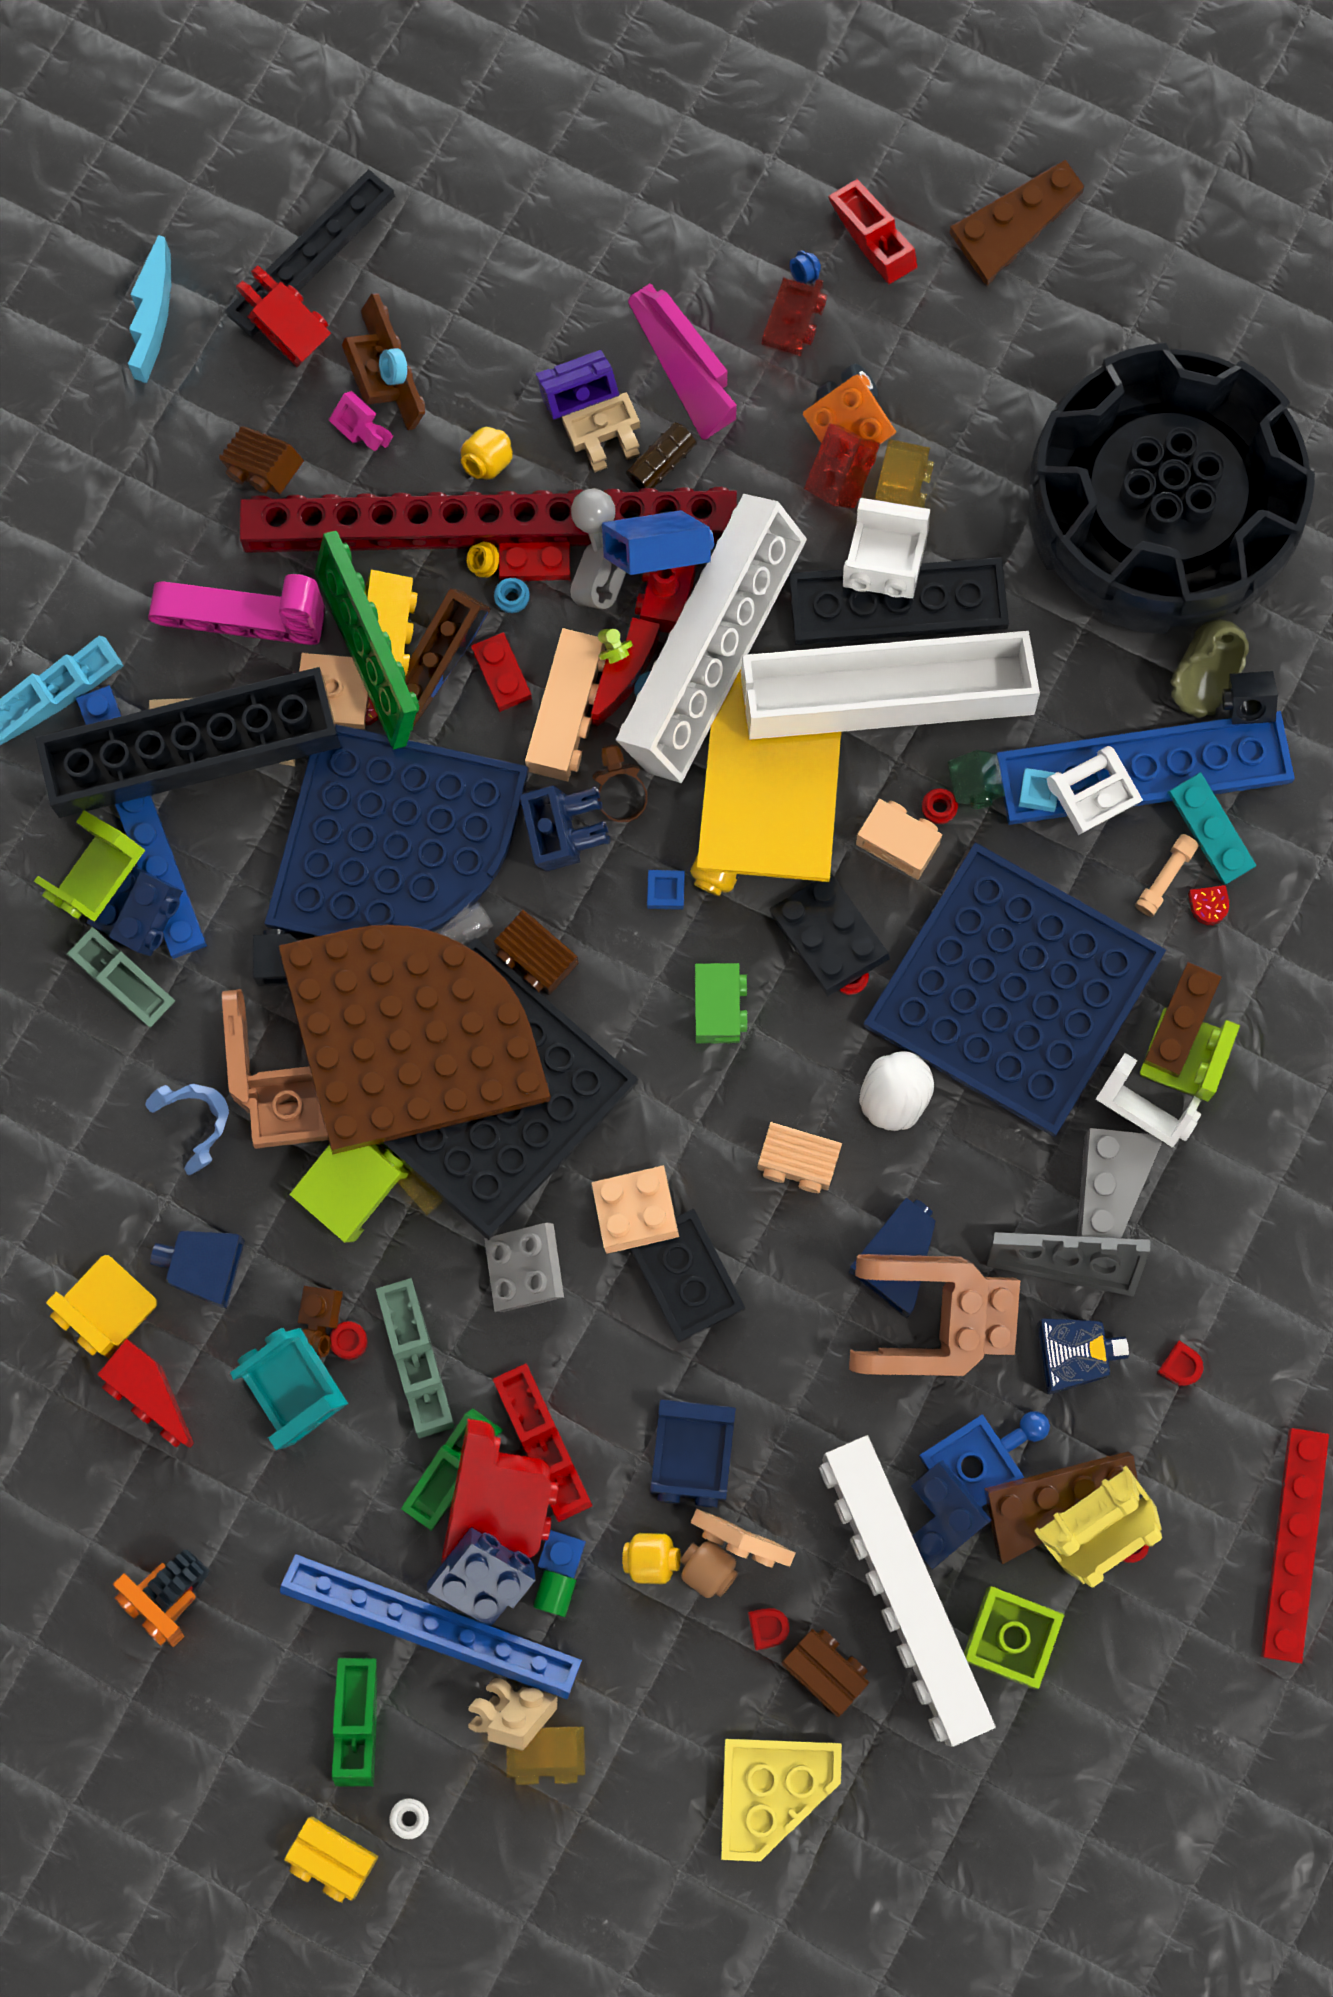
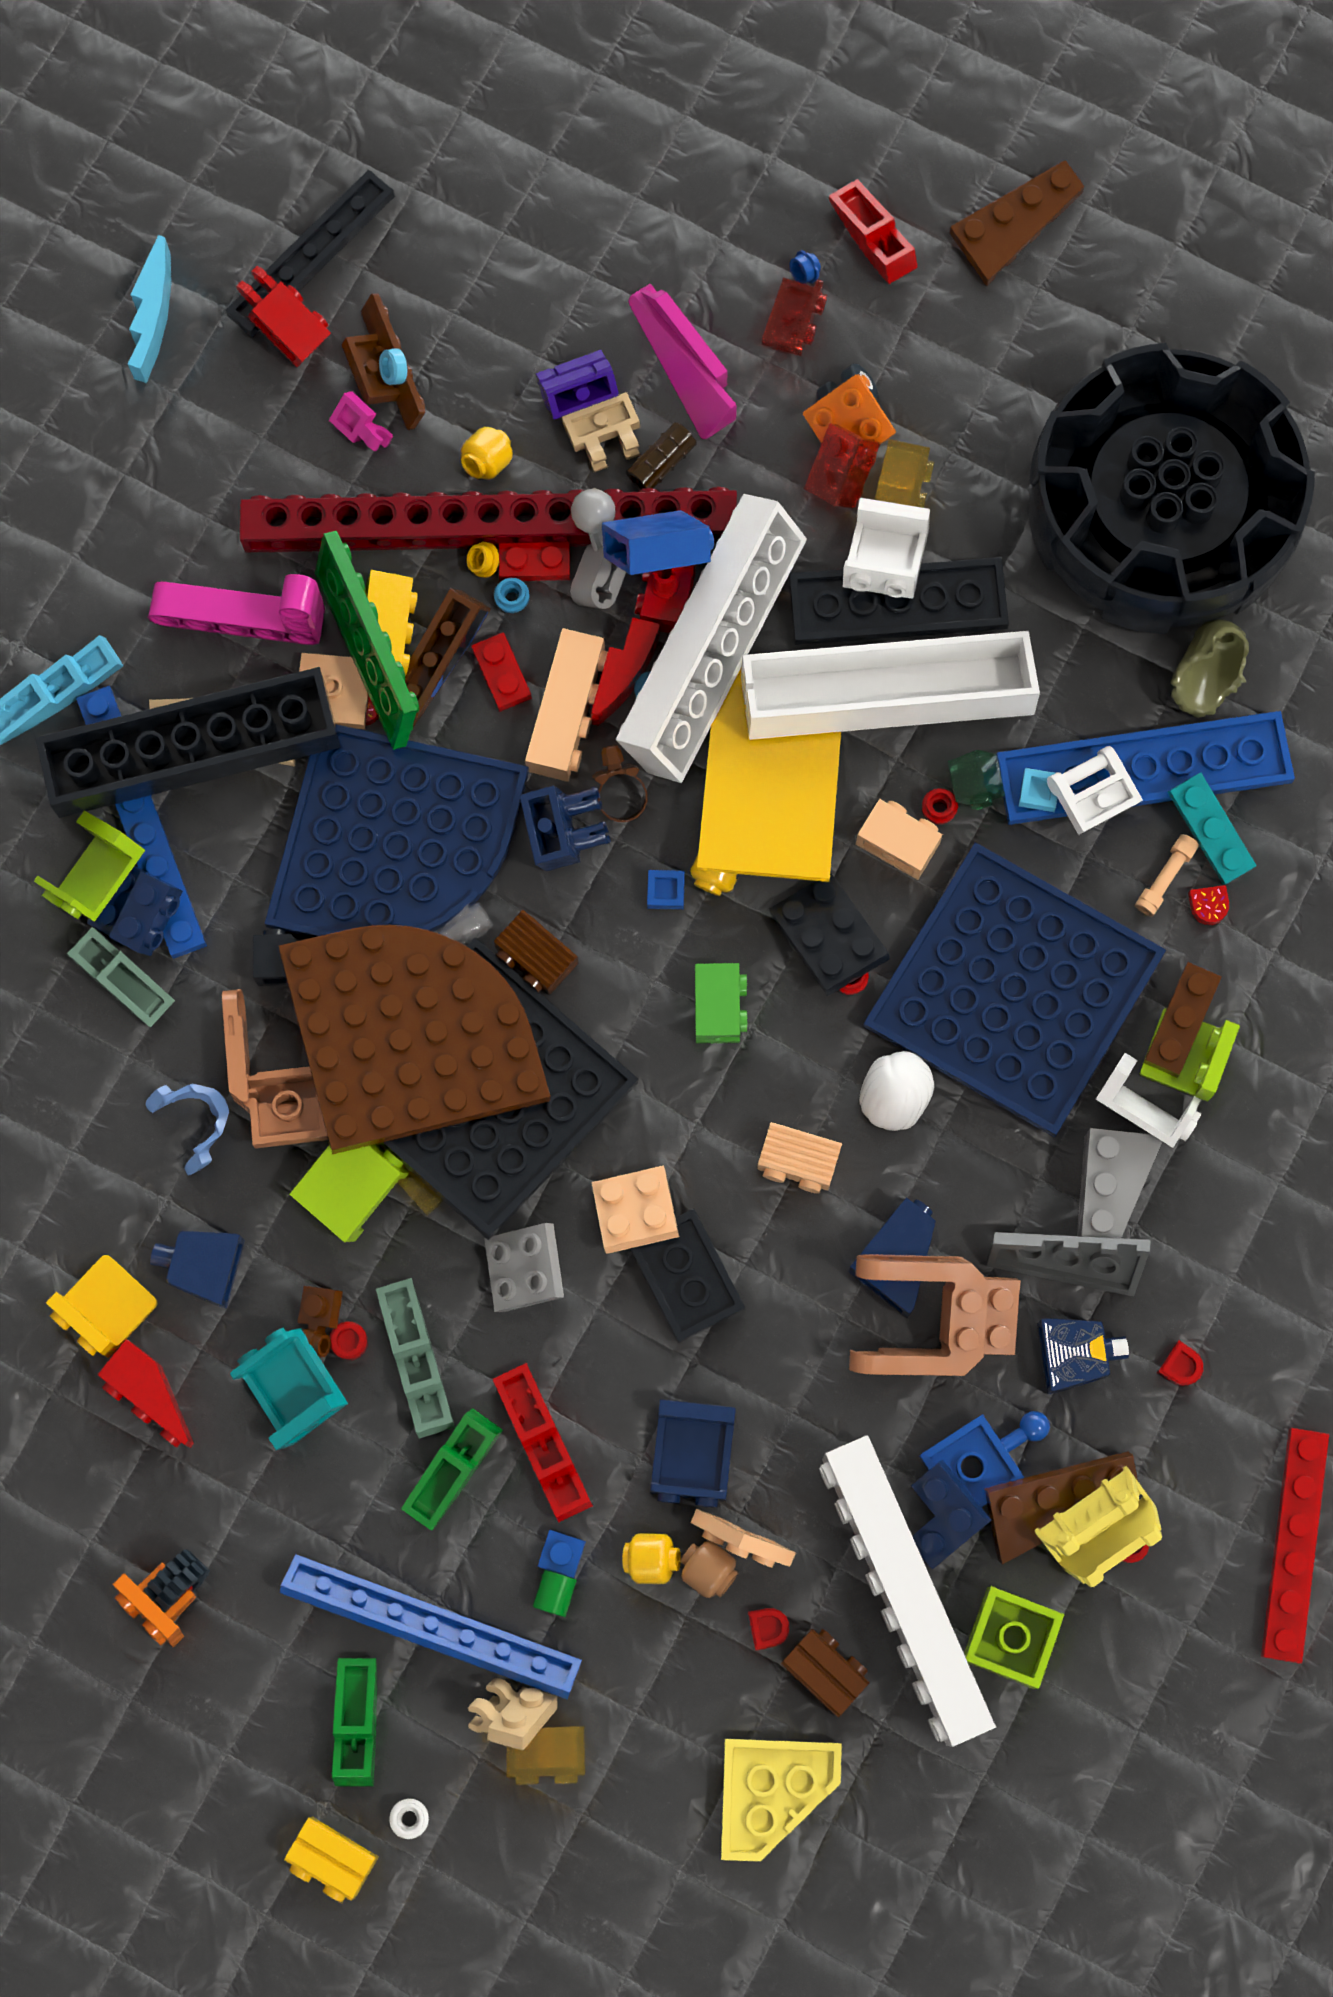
reddish brown brick [219,426,304,495] -> none
plate [427,1528,535,1626] -> none
red brick [441,1419,558,1565] -> none
lime plate [598,629,633,664] -> none
black brick [1222,671,1278,725] -> none

